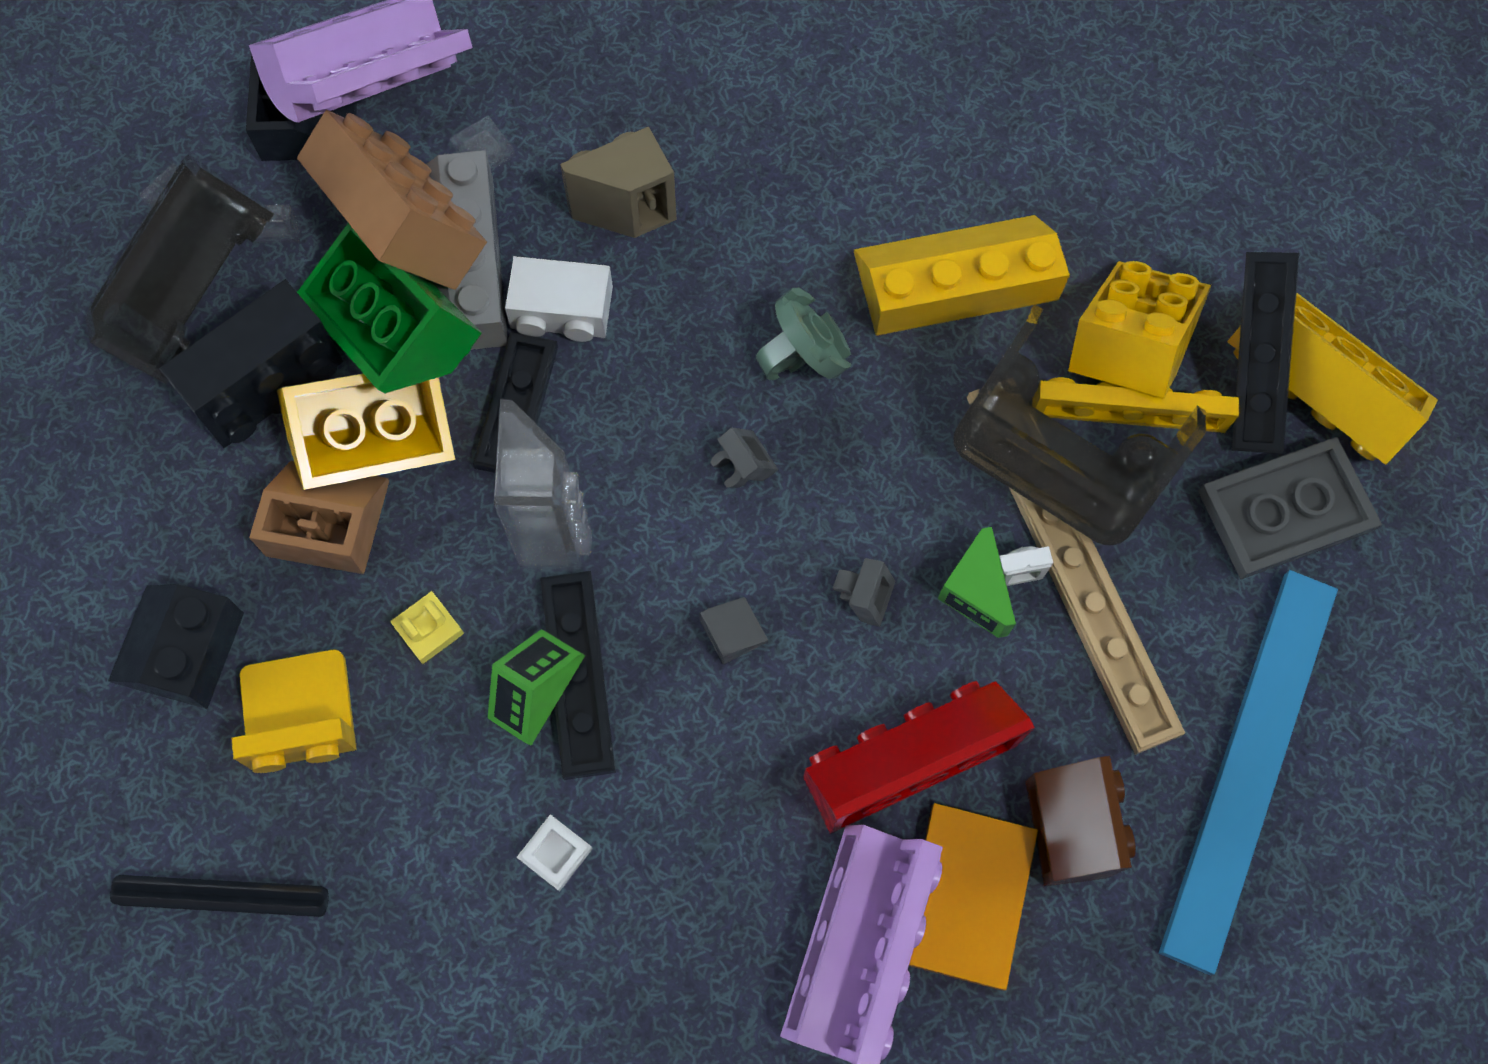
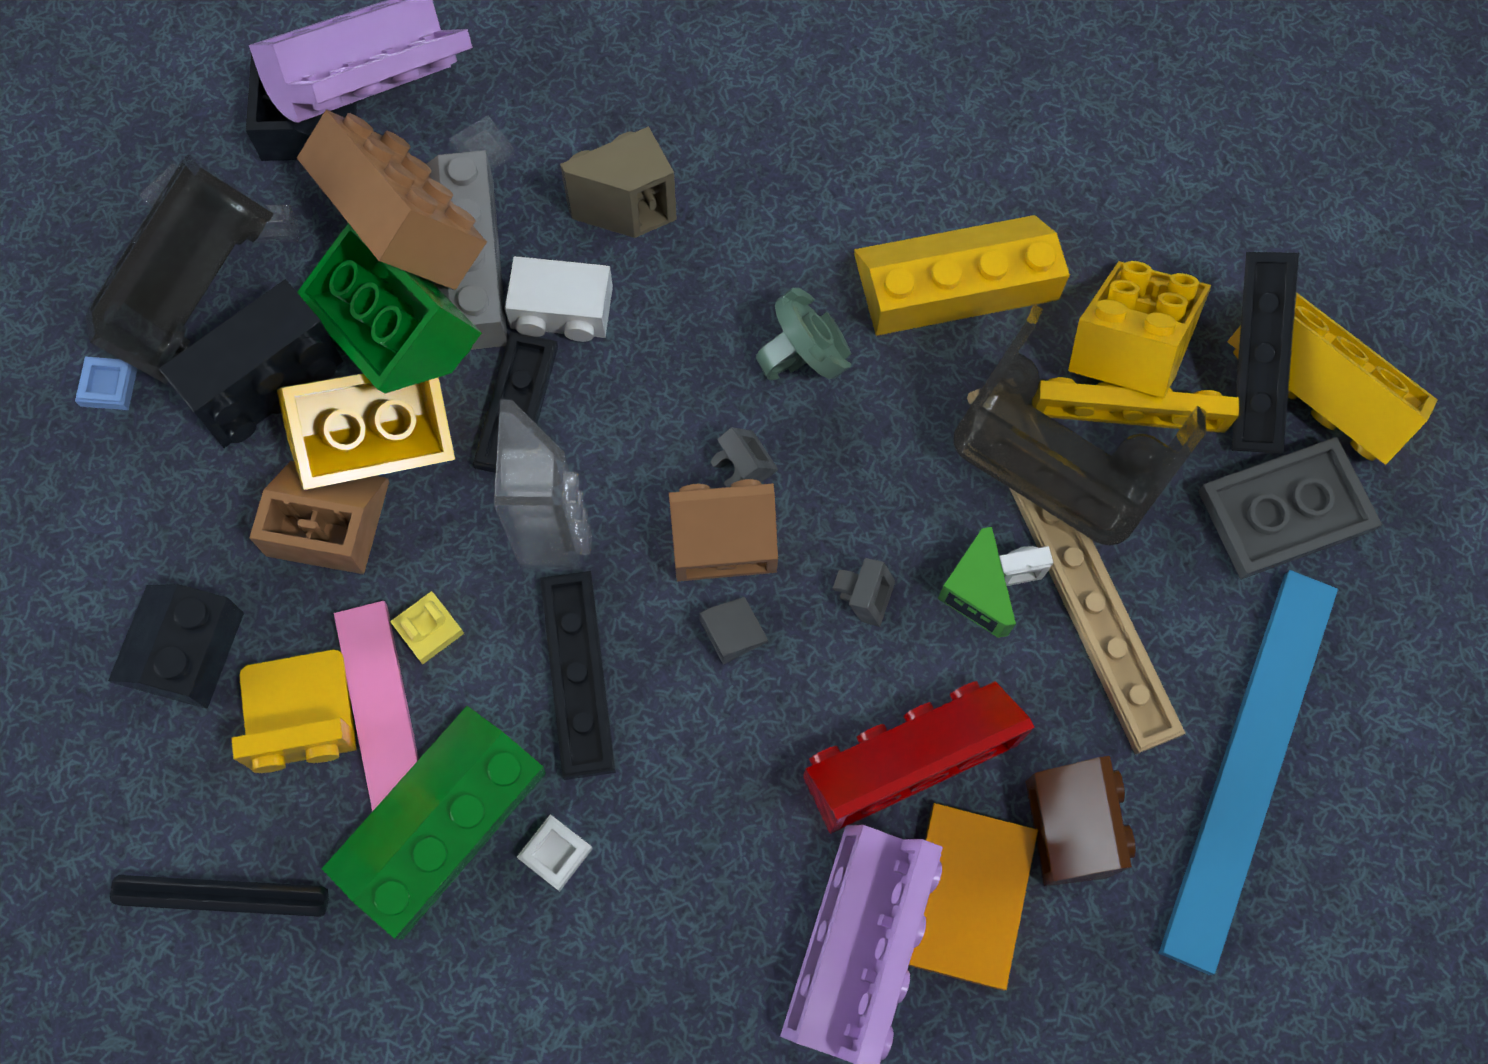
bright green slope [488,629,585,745] -> none
none -> light blue tile [75,356,138,410]
none -> green slope [322,706,546,940]
none -> bright pink tile [334,601,419,812]
none -> medium nougat slope [669,479,778,582]

